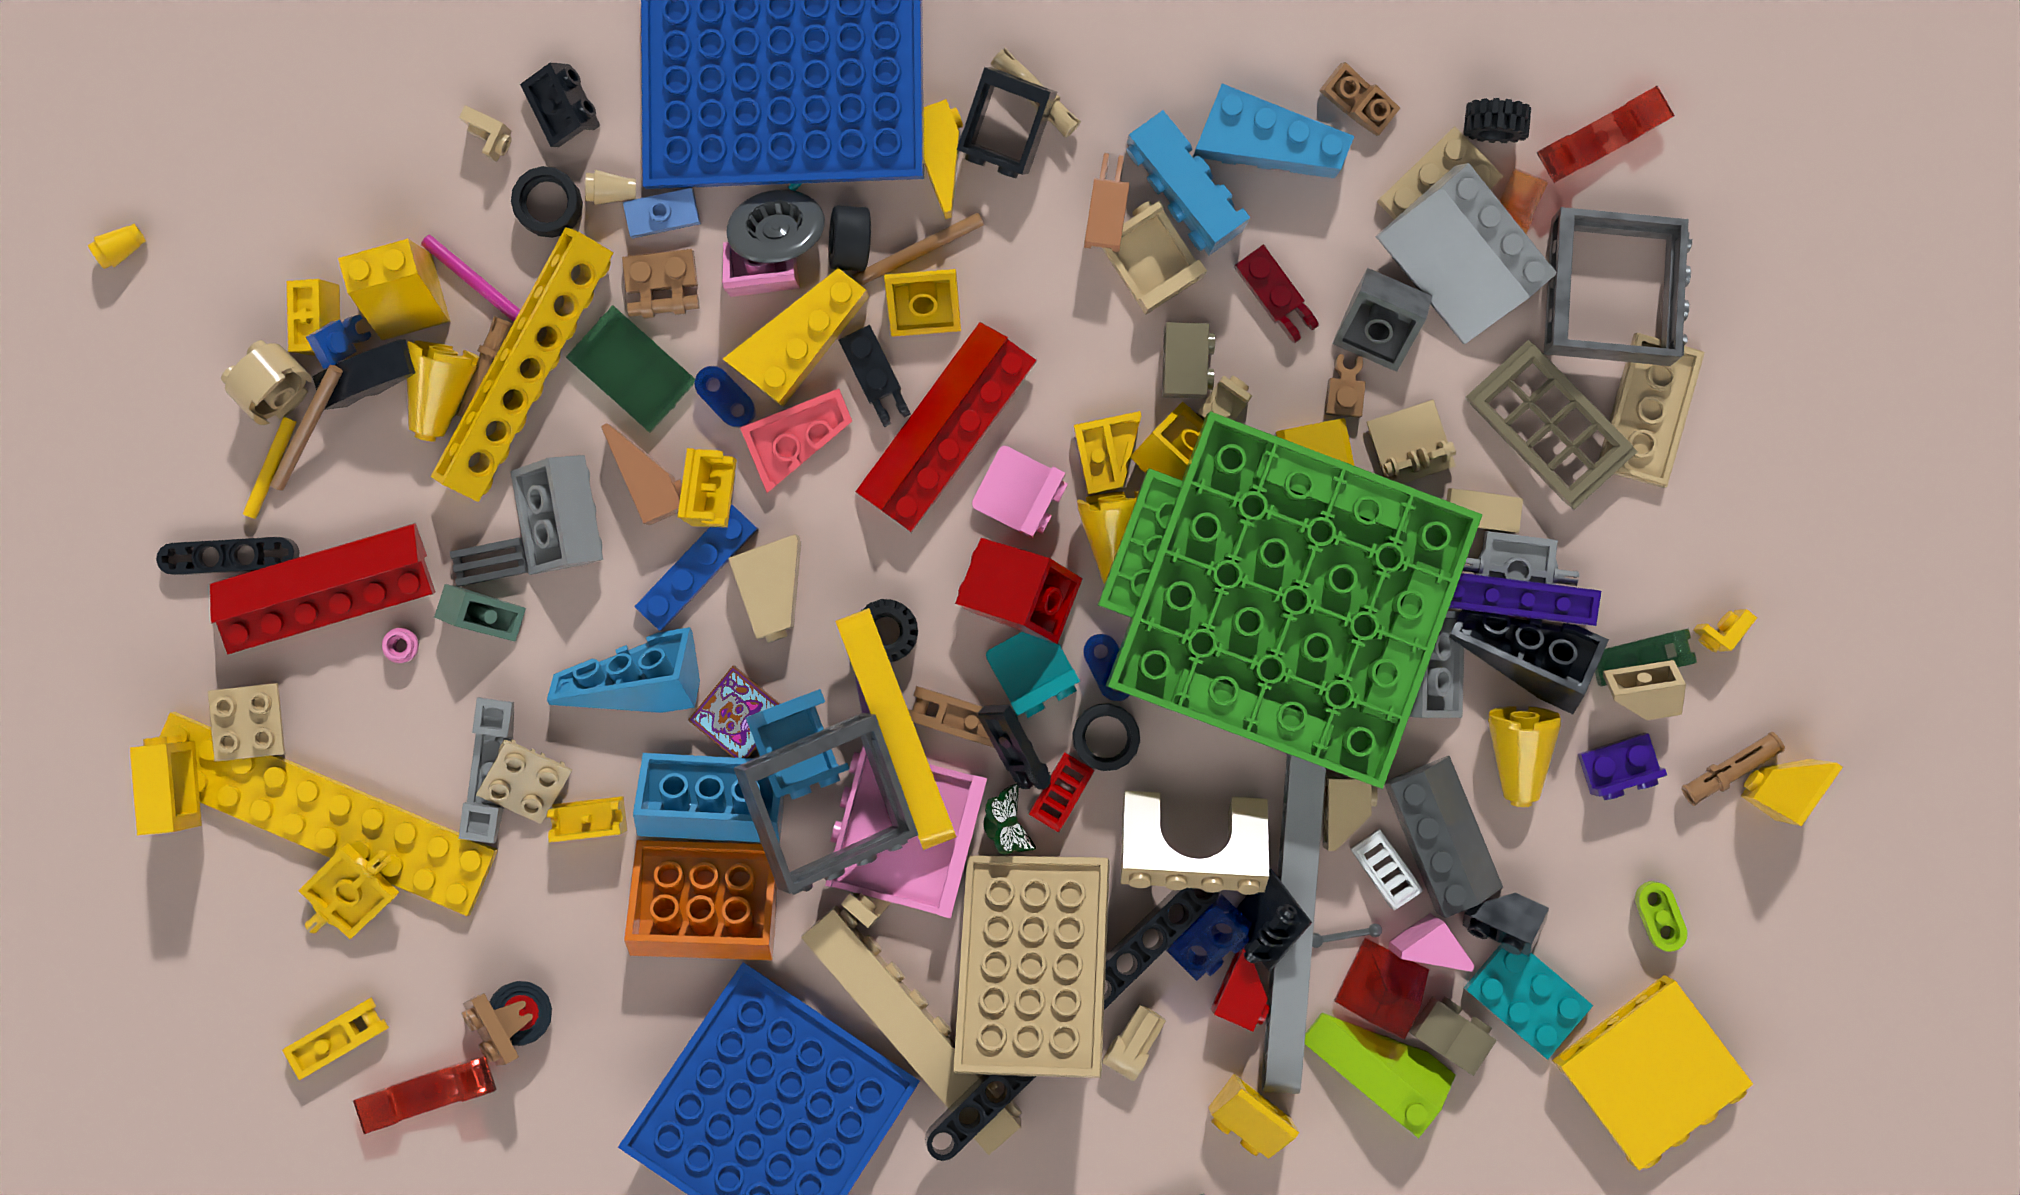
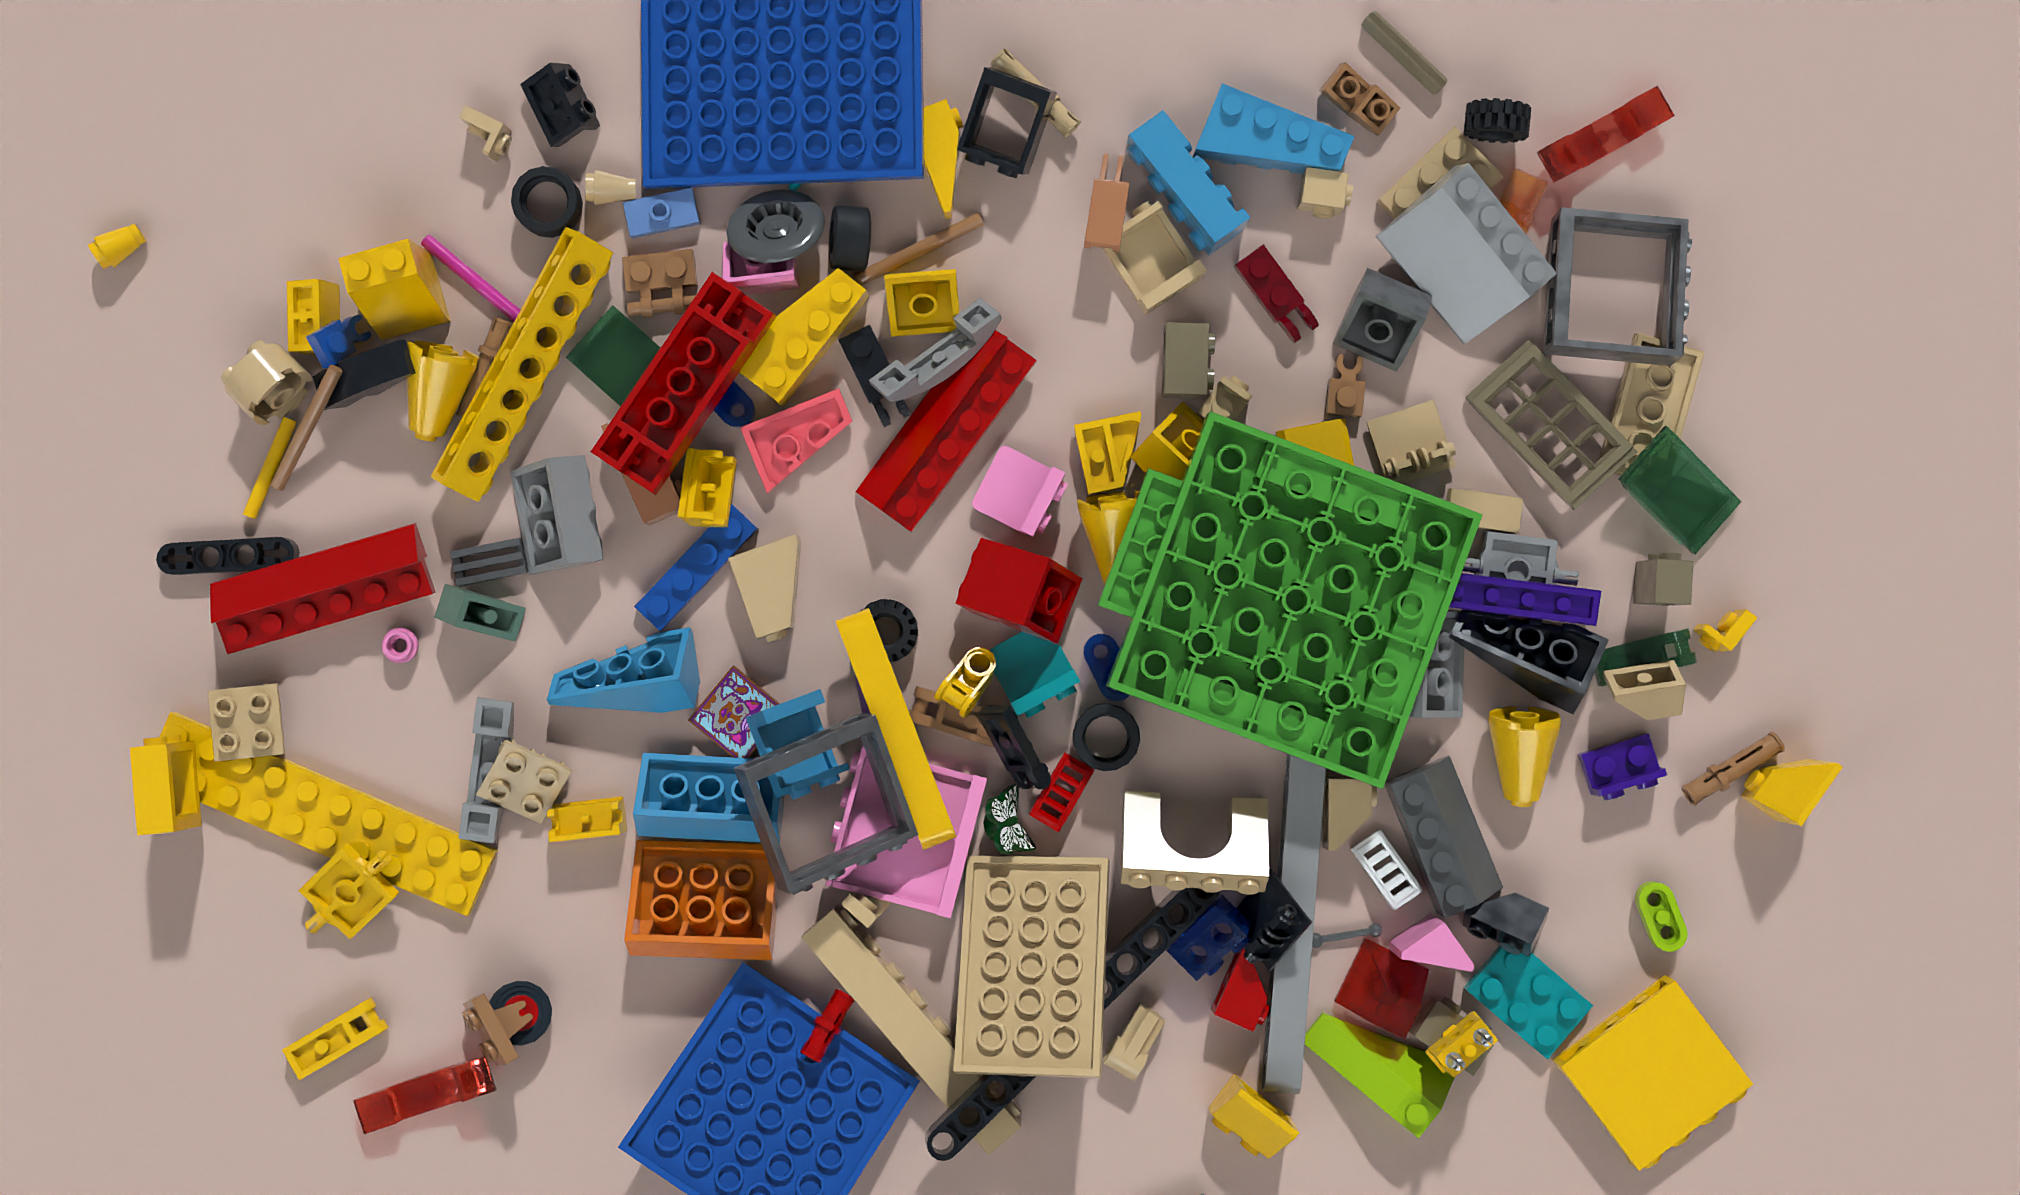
none -> red slope [590,272,777,495]
none -> red pin [800,988,855,1063]
none -> light grey slope [869,298,1002,402]
none -> yellow piece [934,647,996,718]
none -> tan brick [1297,167,1353,219]
none -> dark tan axle [1361,11,1448,95]
none -> yellow piece [1425,1011,1498,1078]
none -> clear green piece [1618,426,1742,555]
none -> dark tan brick [1634,553,1693,606]

